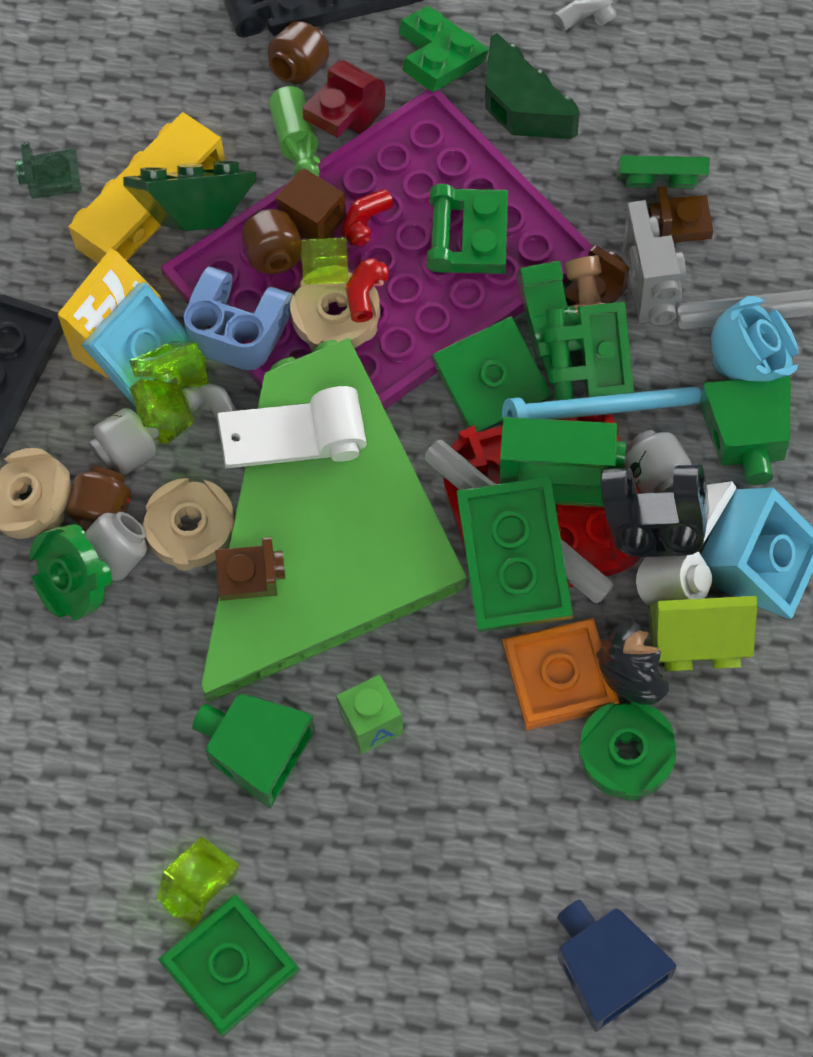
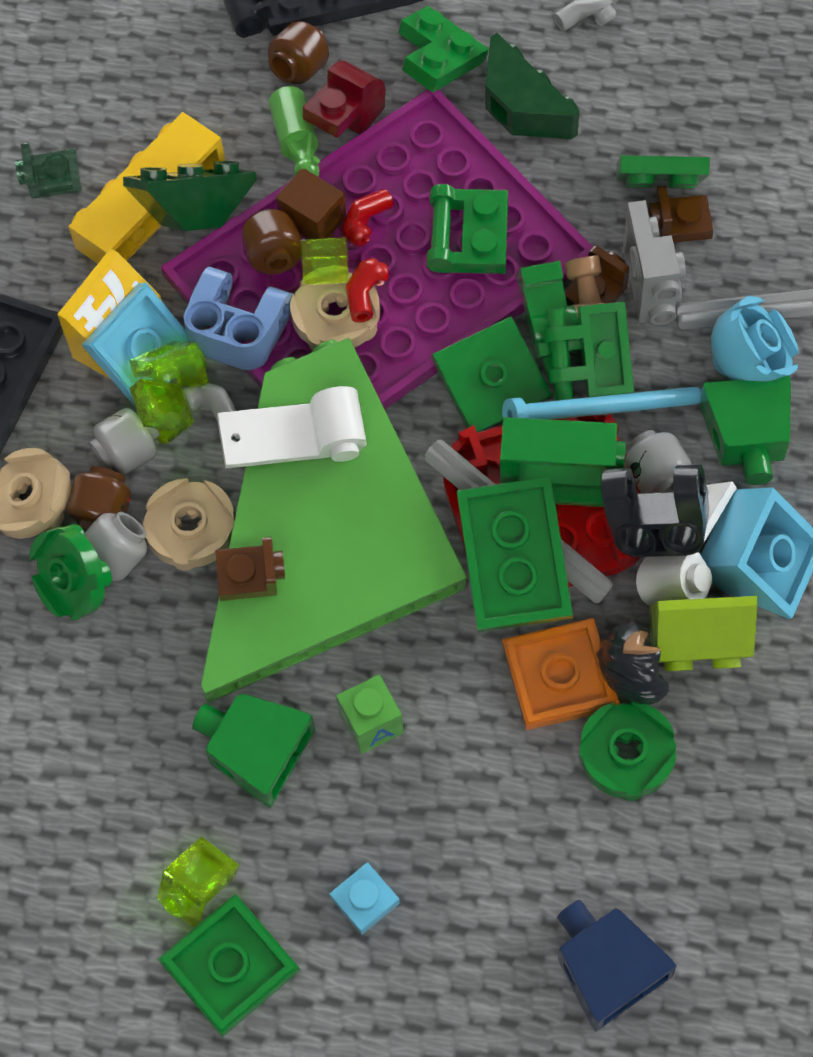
none -> medium azure plate [329,862,400,935]

